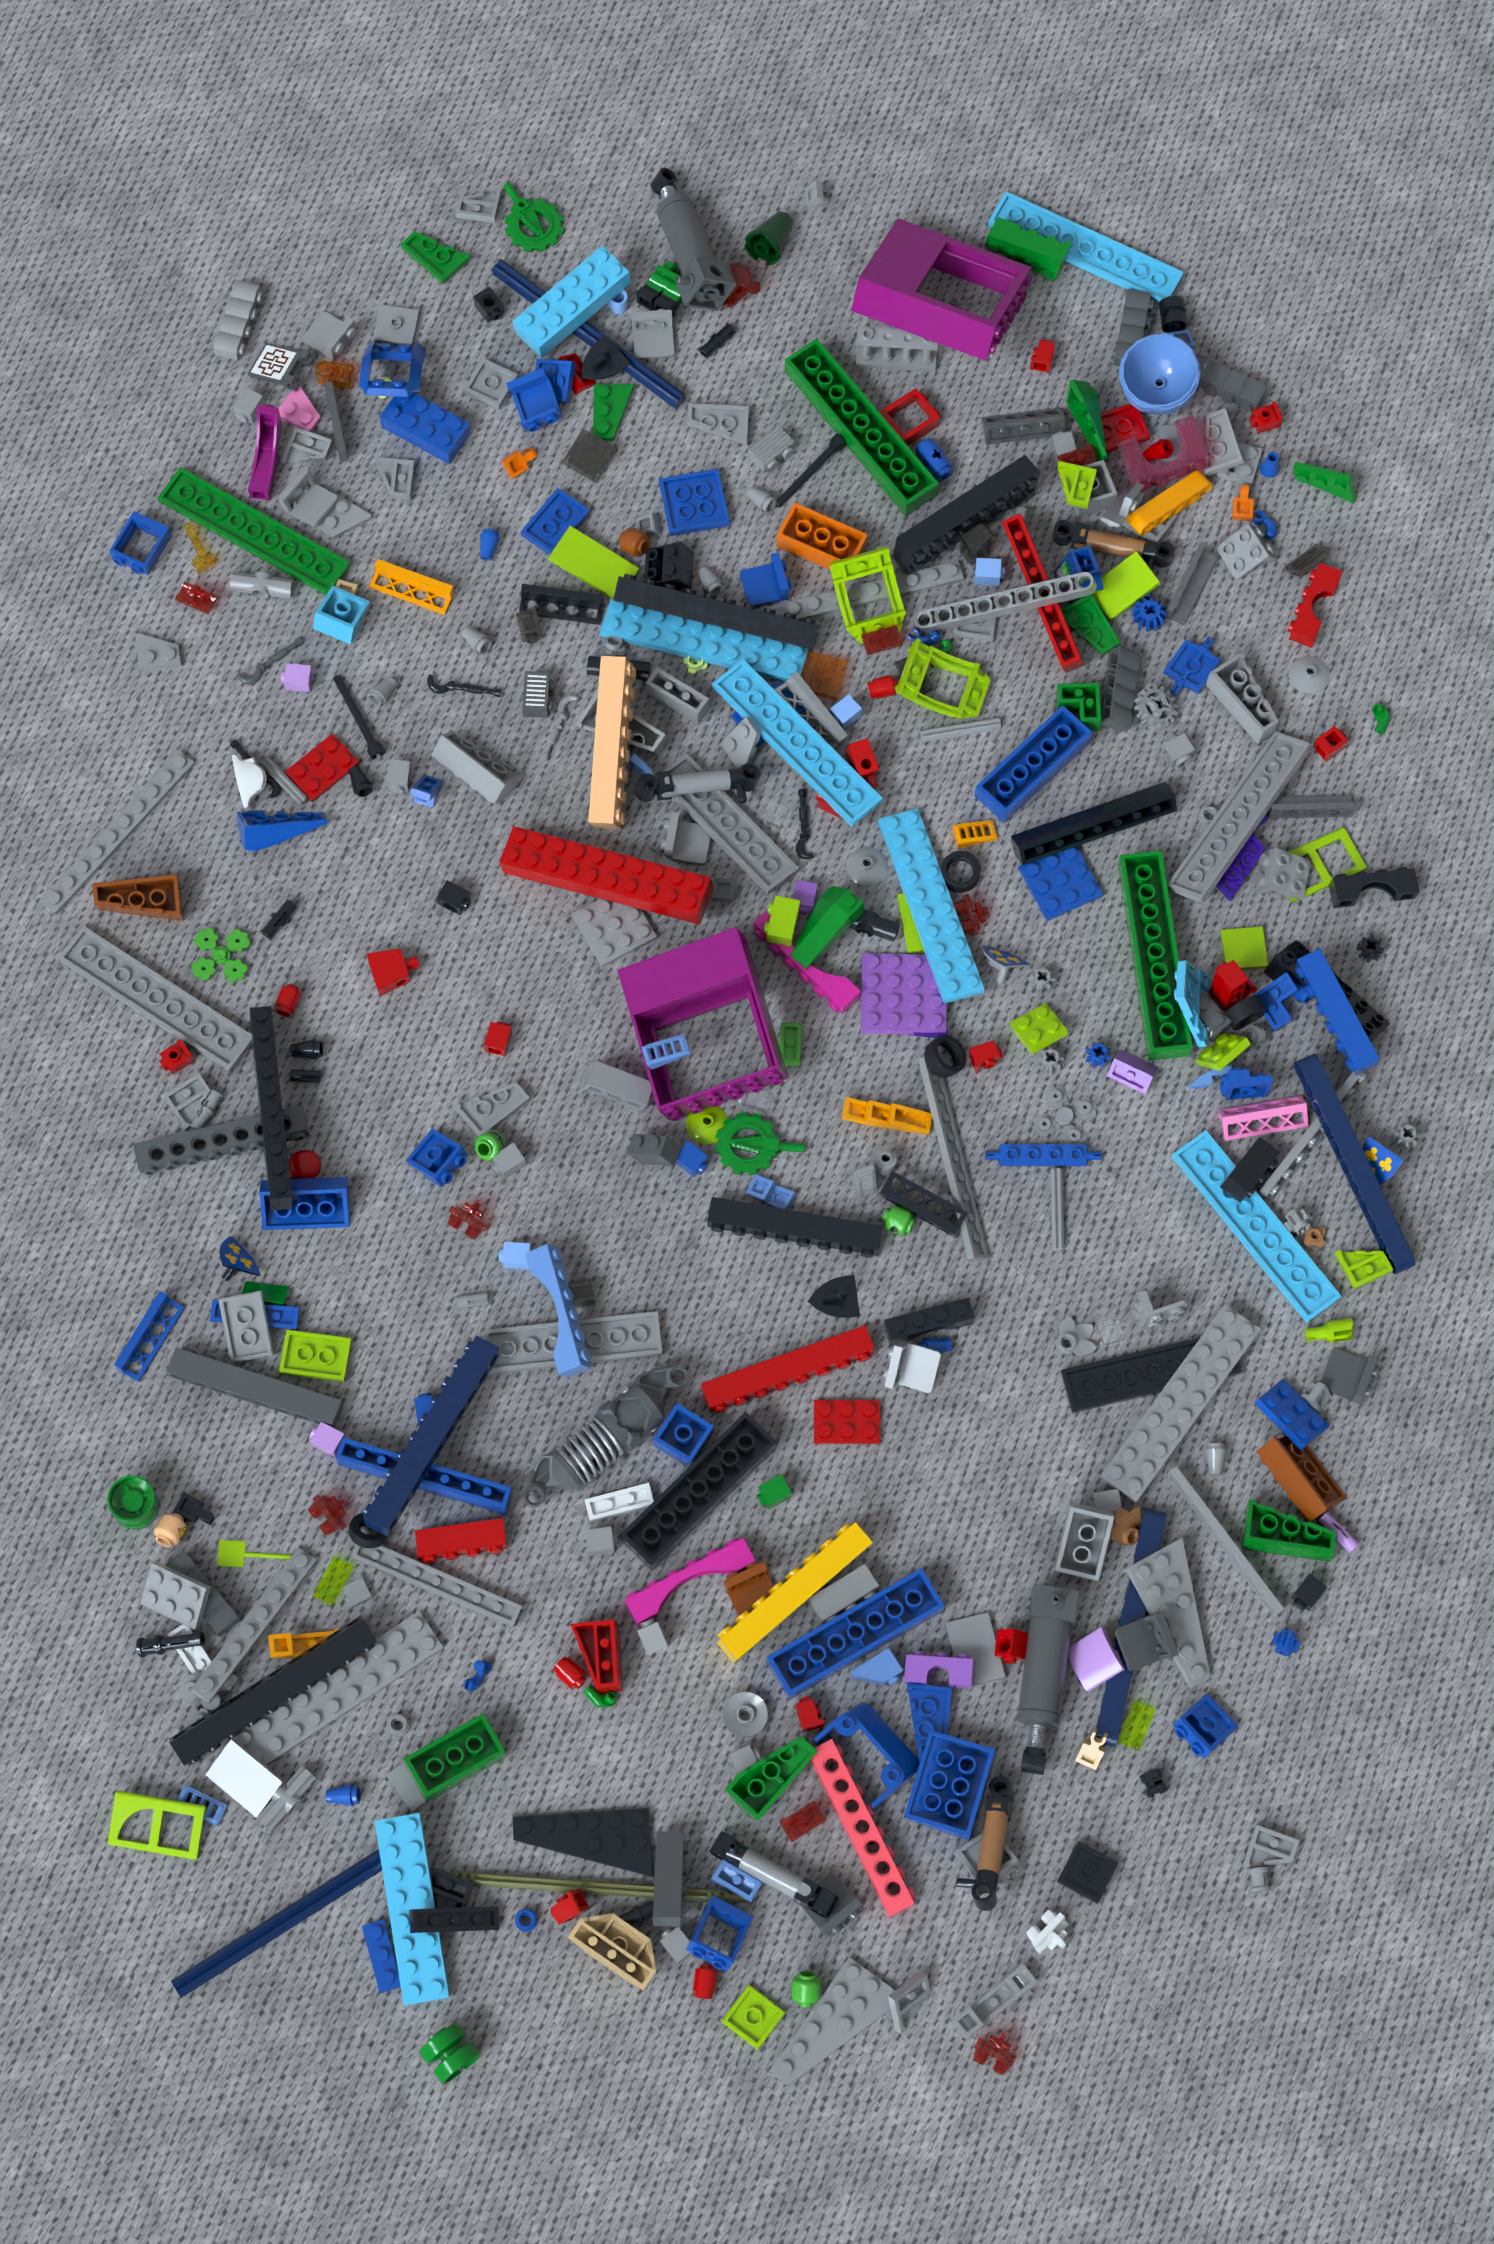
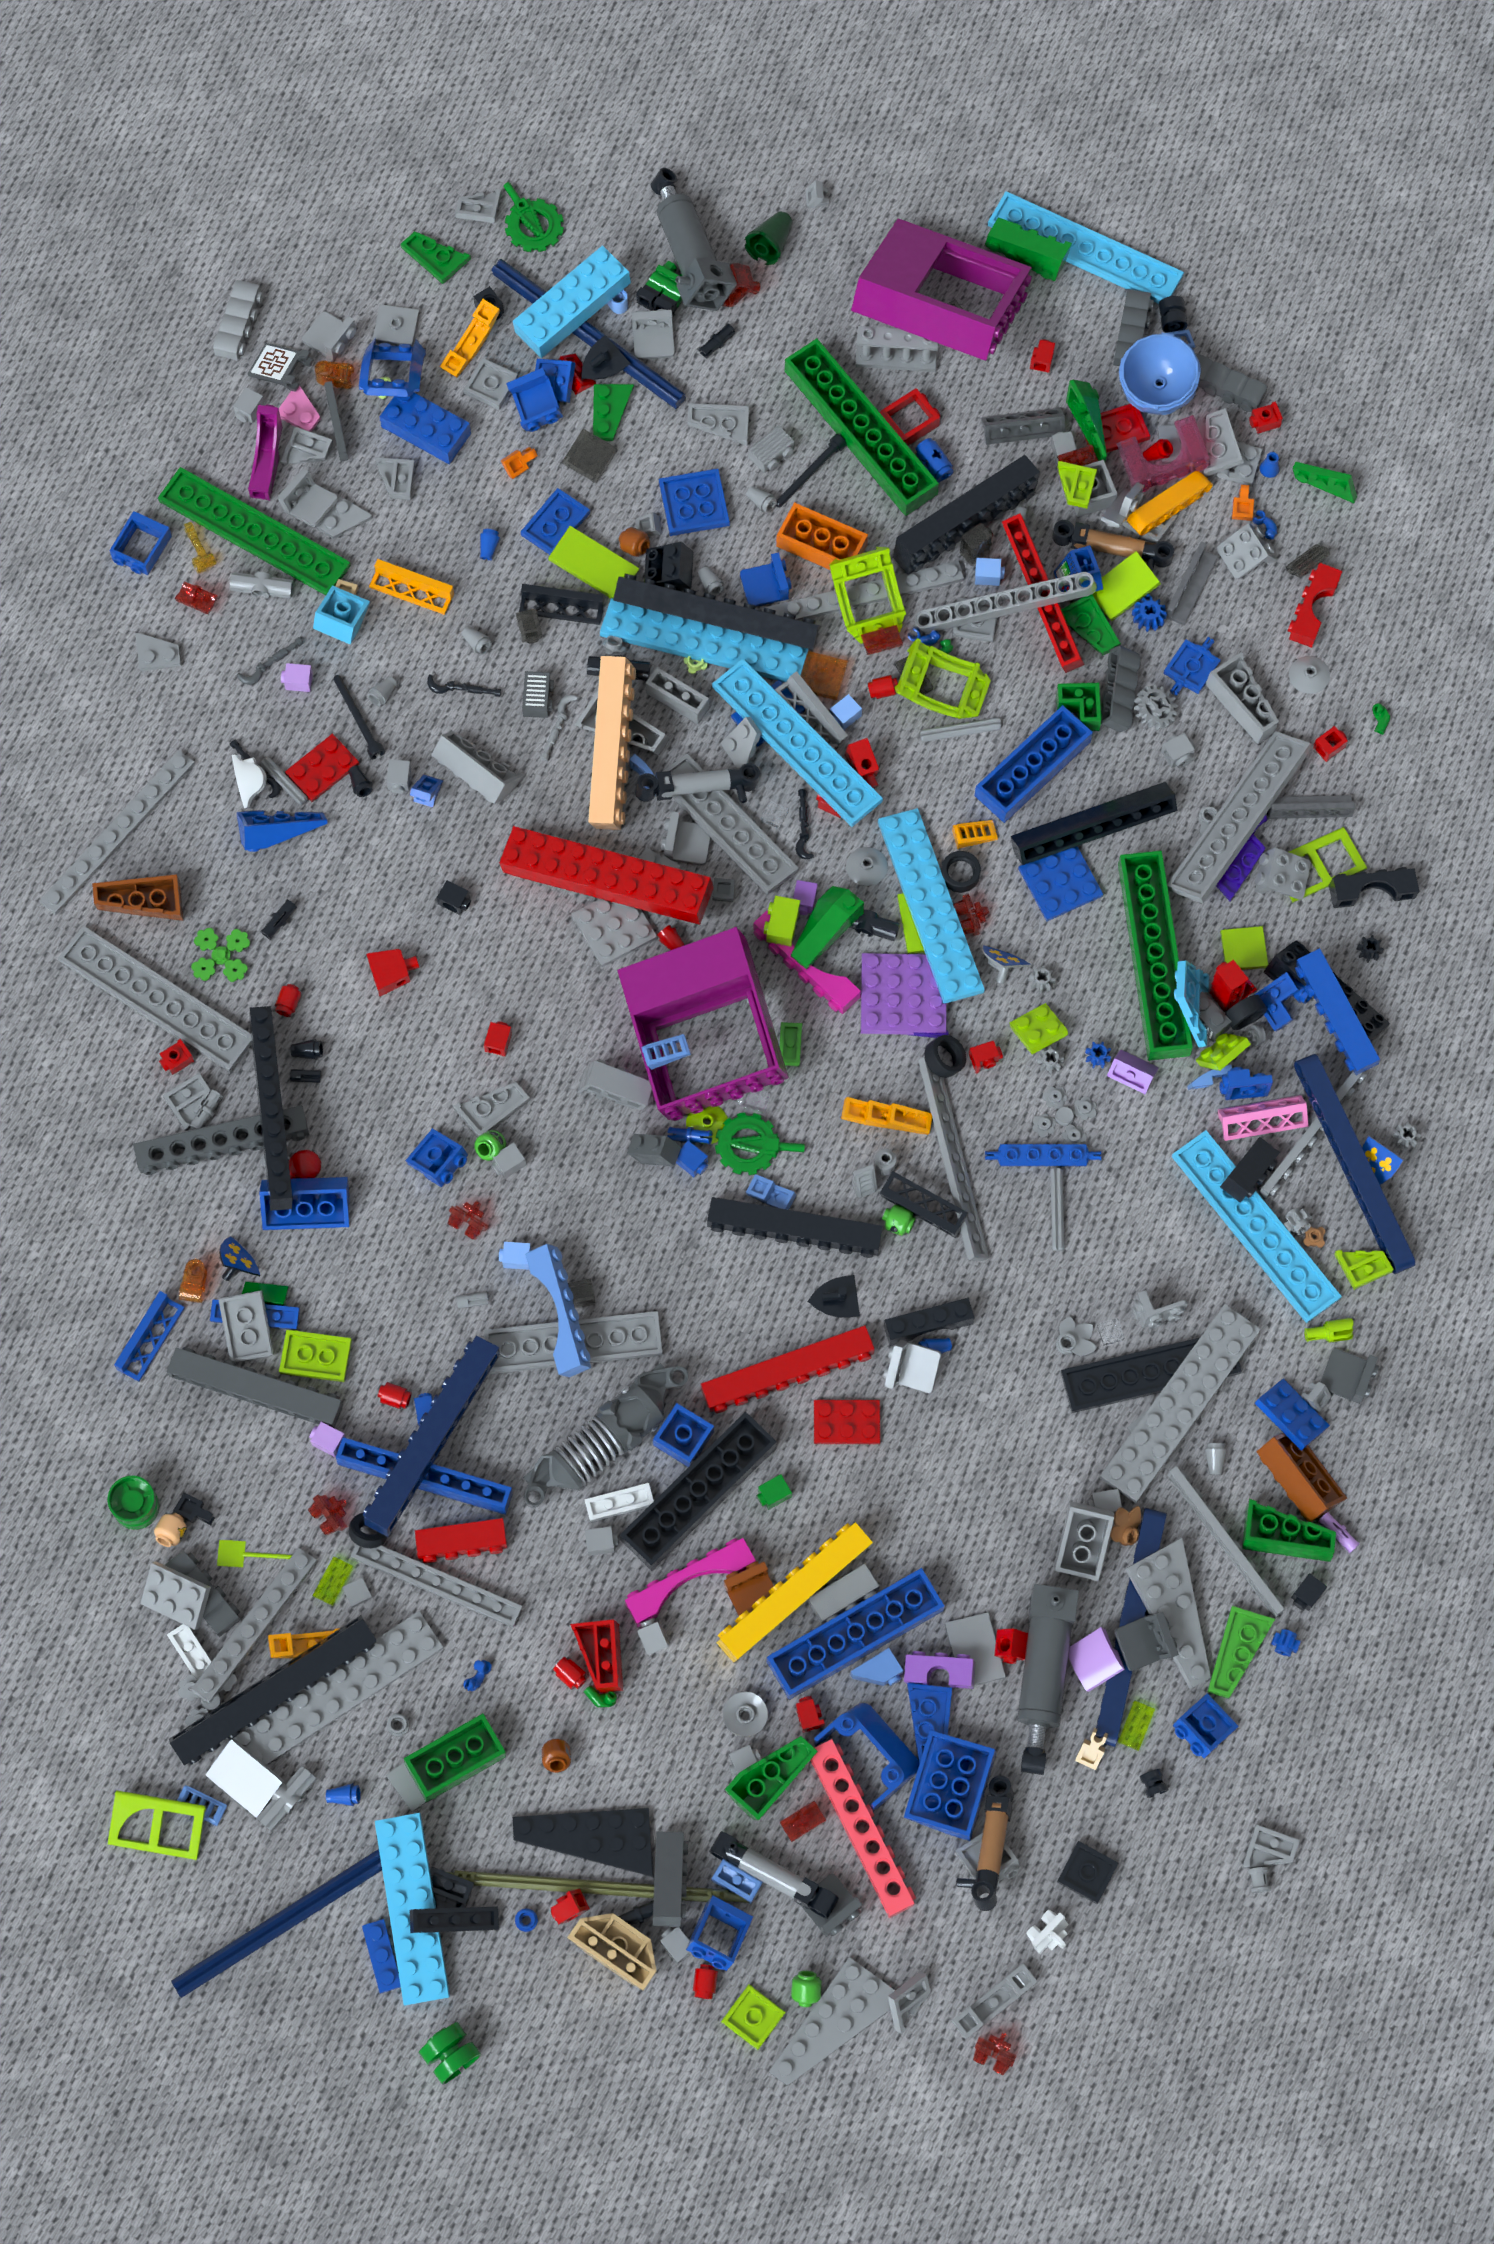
black pin [136,1632,205,1658] -> none
none -> clear orange piece [179,1259,207,1303]
none -> red brick [377,1382,412,1409]
none -> light orange slope [440,299,500,378]
none -> dark orange head [542,1739,571,1773]
none -> red cone [657,925,685,951]
none -> blue pin [667,1127,713,1144]
none -> bright green wing [1207,1606,1275,1699]

